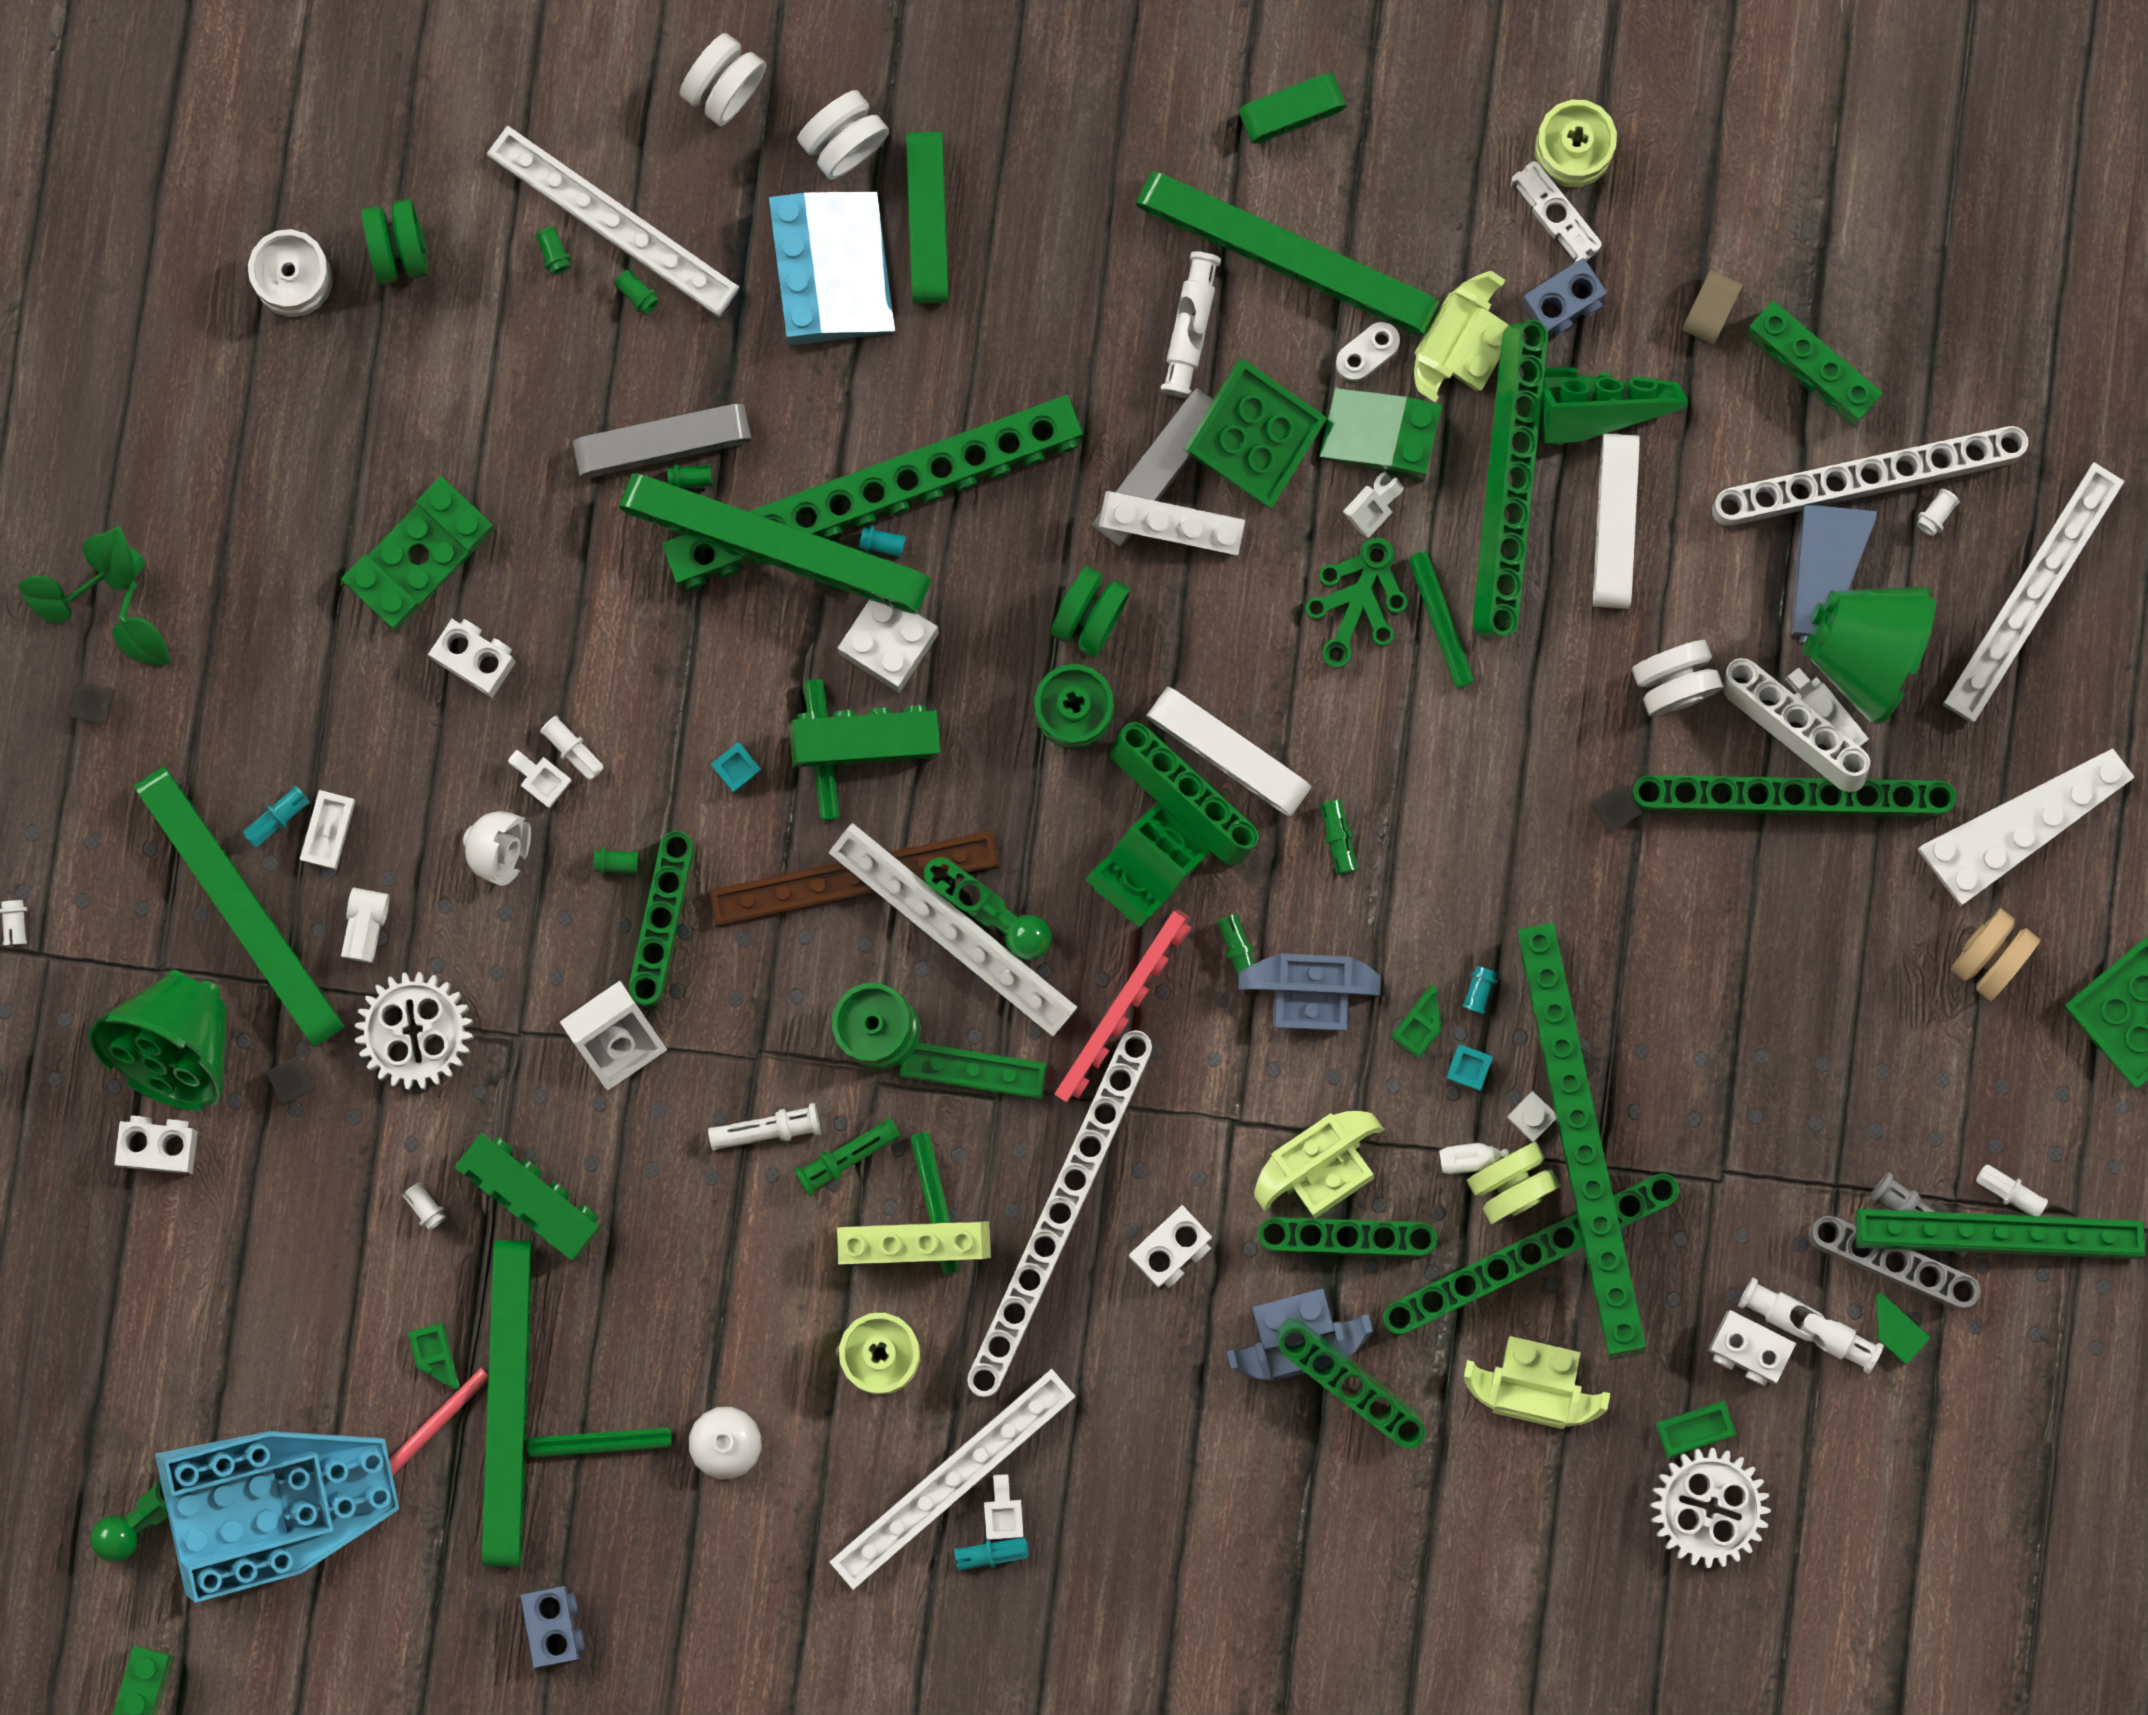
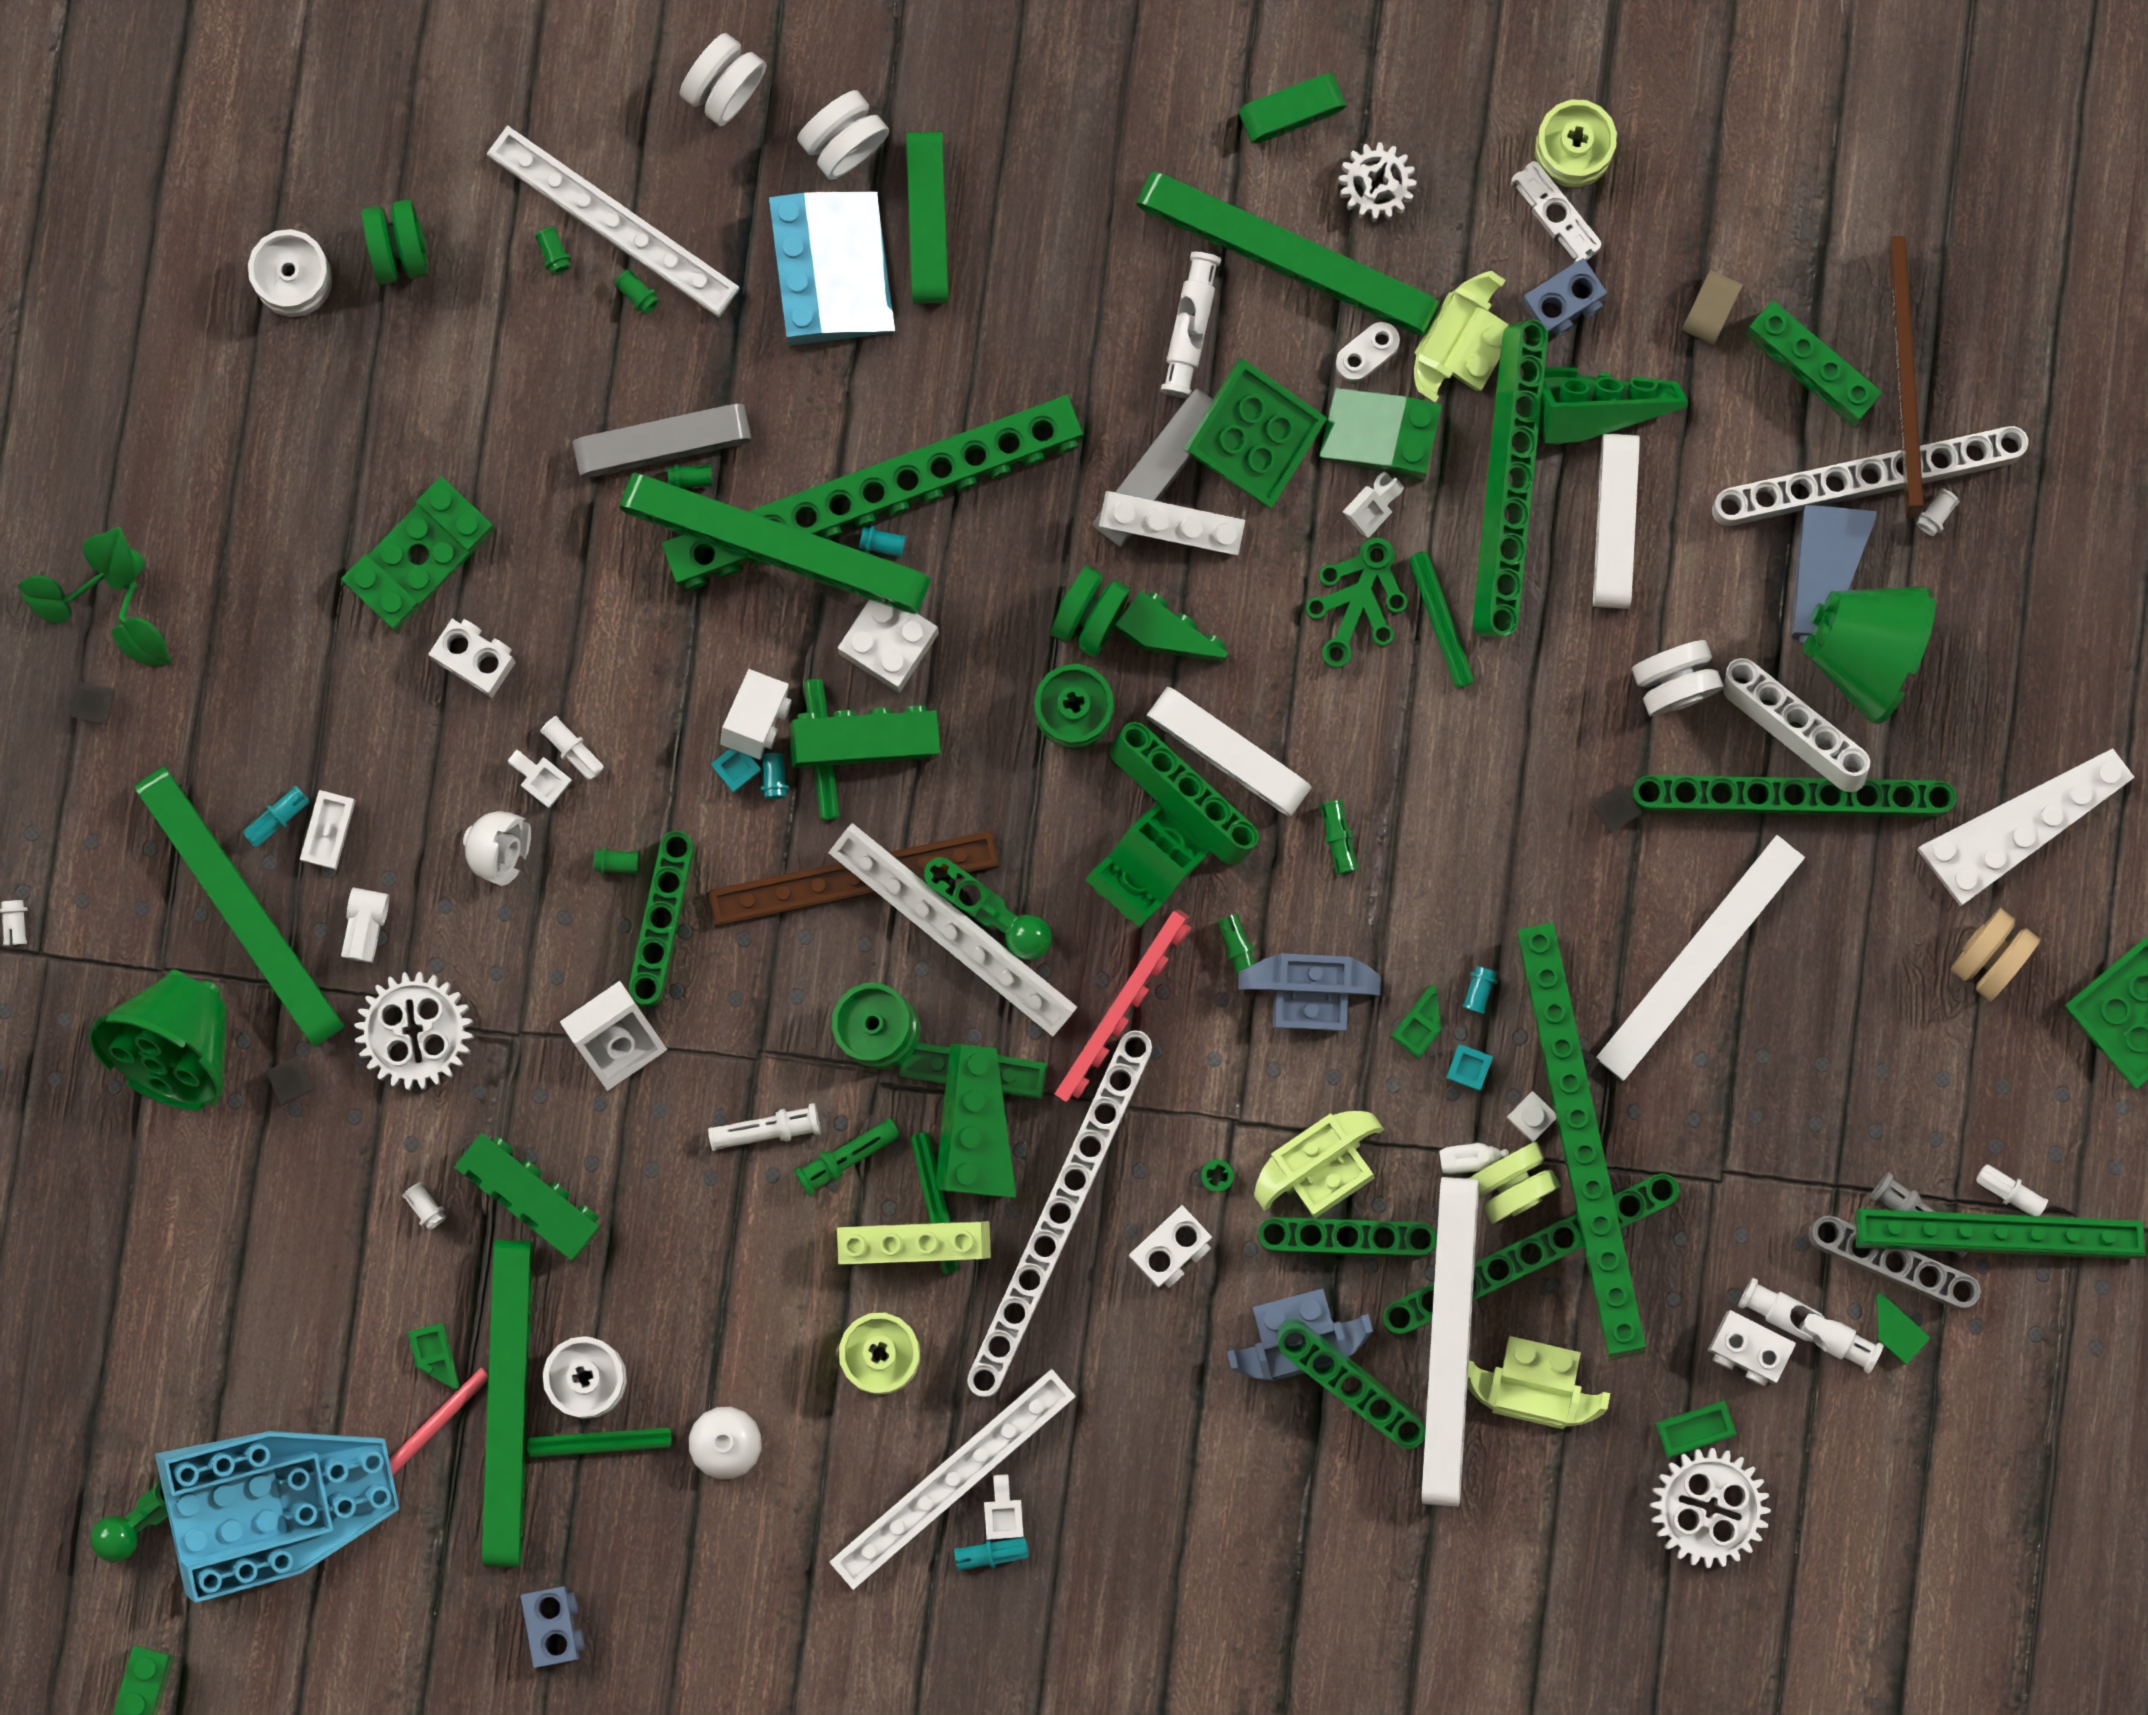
white brick [115,1116,198,1175] -> none
white hinge [1785,668,1869,750] -> none
white plate [1942,463,2124,724] -> none
none -> white wheel [543,1336,627,1419]
none -> white brick [720,669,792,759]
none -> teal pin [760,753,789,800]
none -> green wedge [935,1044,1016,1198]
none -> green slope [1115,590,1229,663]
none -> green bush [1201,1159,1234,1192]
none -> white gear [1338,142,1416,222]
none -> white beam [1422,1177,1479,1507]
none -> white tile [1595,835,1805,1082]
none -> reddish brown tile [1888,236,1924,518]

